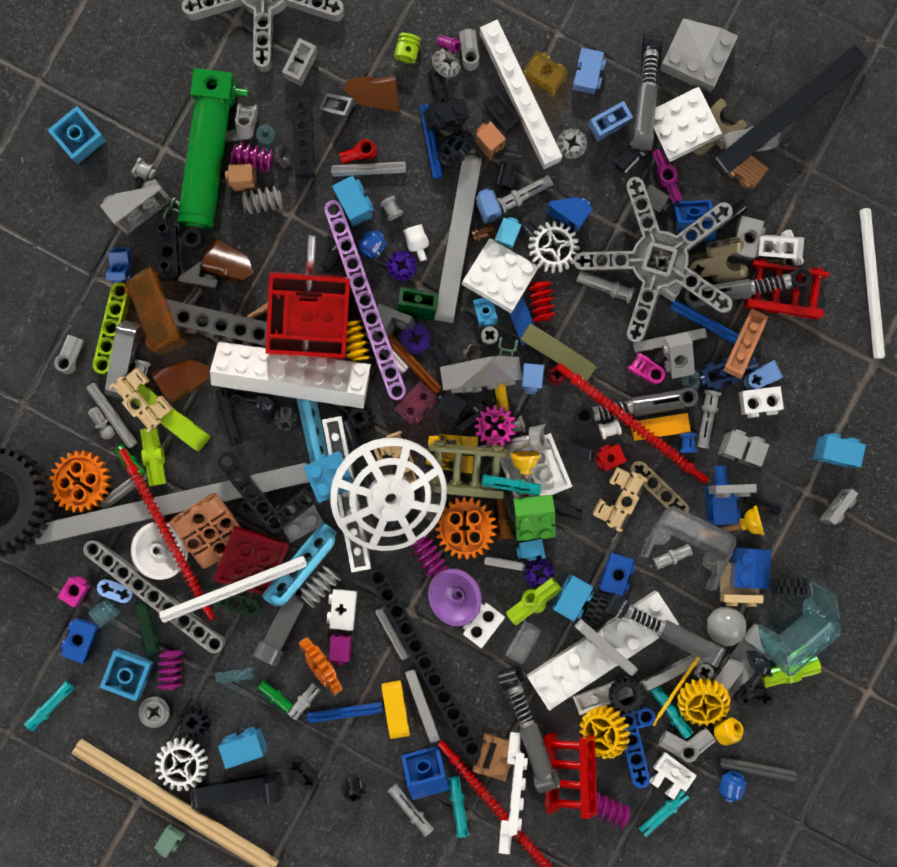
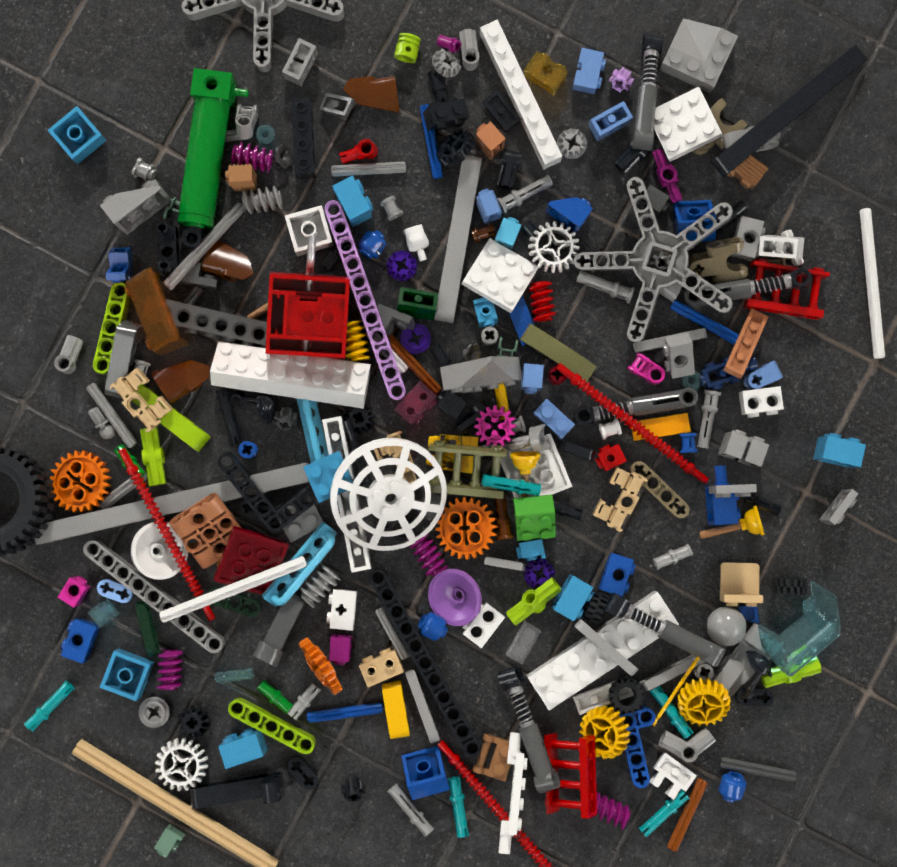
clear windscreen [640,507,736,591] -> none
yellow head [714,718,743,745] -> none
blue slope [730,547,772,589] -> none
none -> light grey axle [164,202,244,290]
none -> lime beam [228,698,316,754]
none -> blue bush [238,441,258,459]
none -> white brick [285,205,334,256]
none -> tan brick [359,648,404,687]
none -> blue head [418,612,448,641]
none -> medium blue brick [532,399,575,440]
none -> lavender gear [609,67,634,93]
none -> dark orange axle [667,778,708,852]
none -> blue tile [736,605,759,623]

